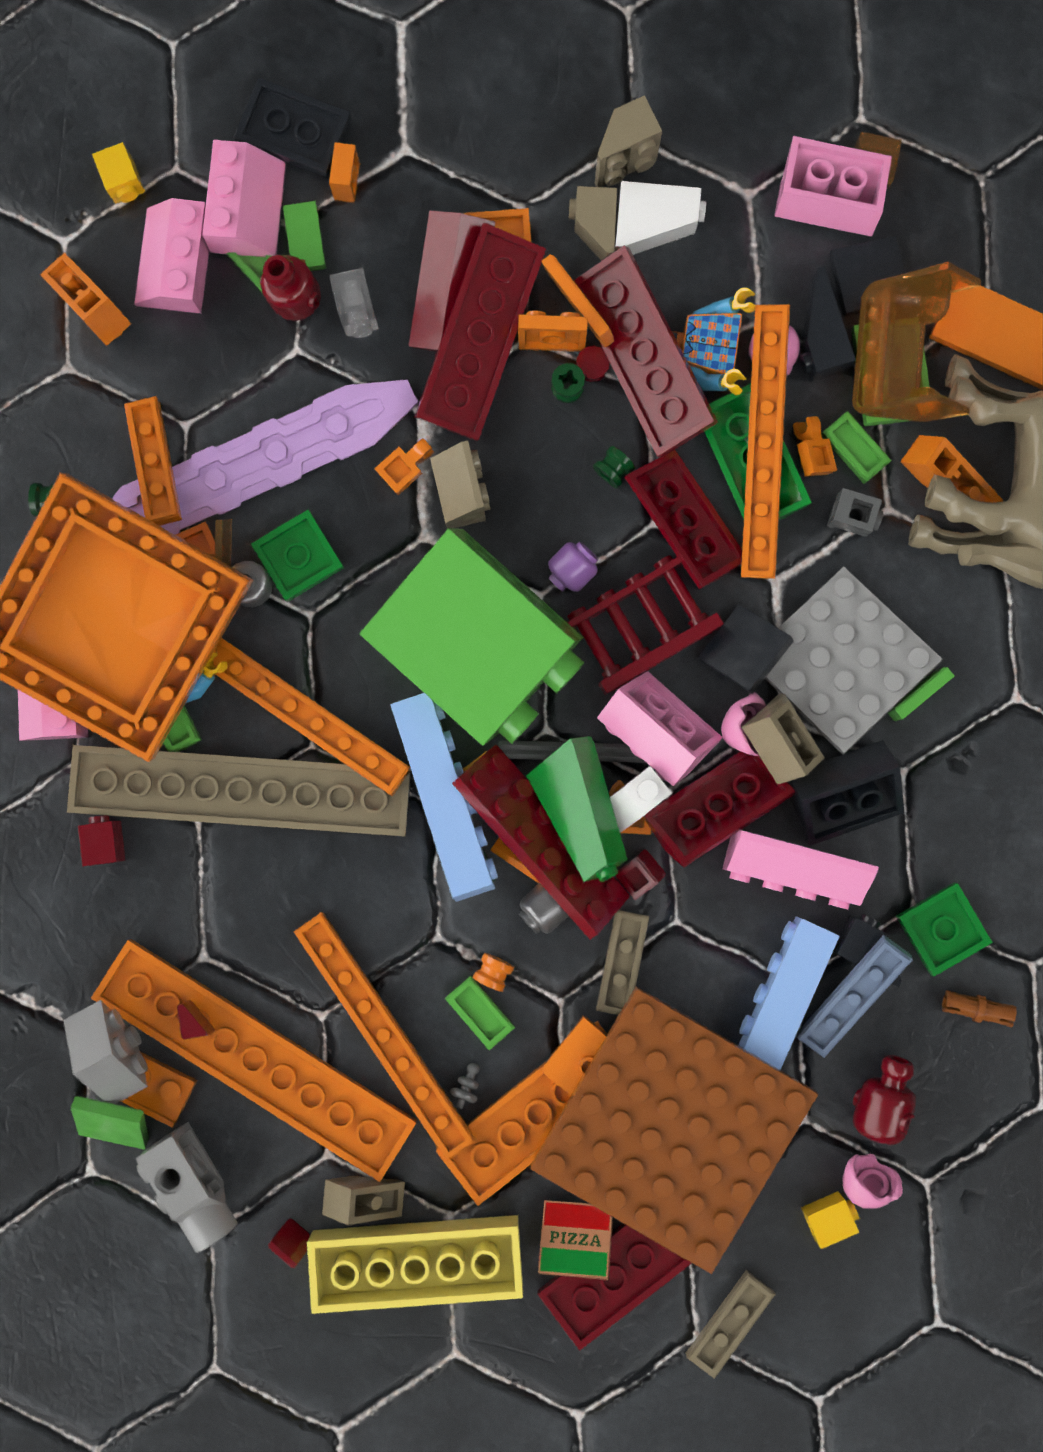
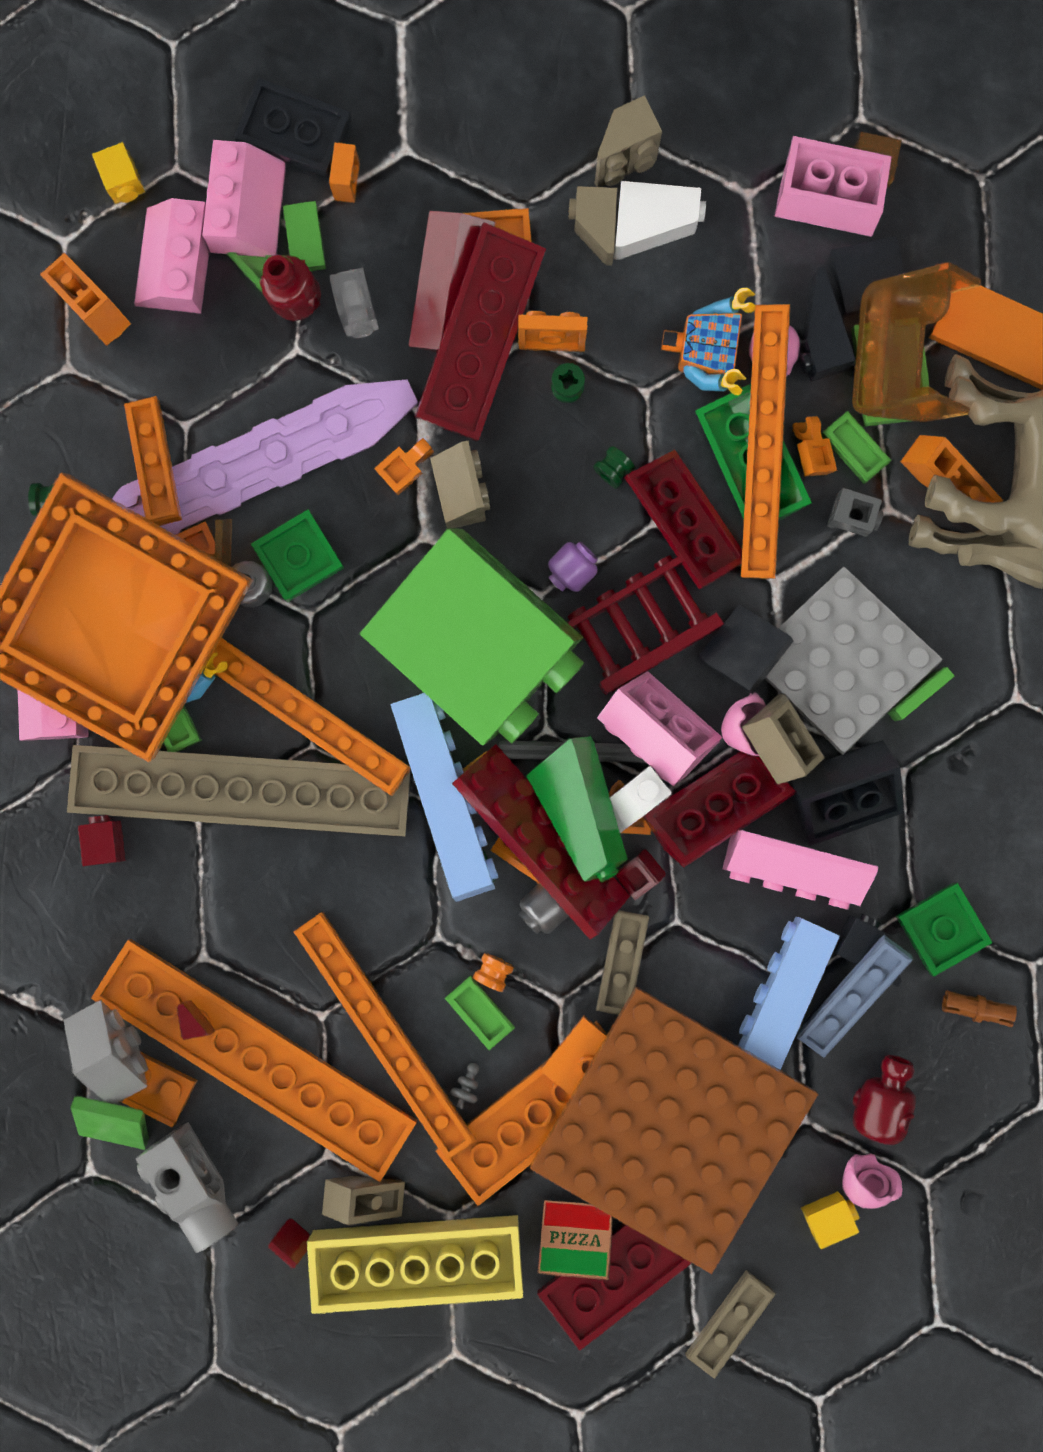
orange tile [541,254,614,348] -> none
plate [574,245,718,458] -> none
dark red tile [576,346,610,382] -> none

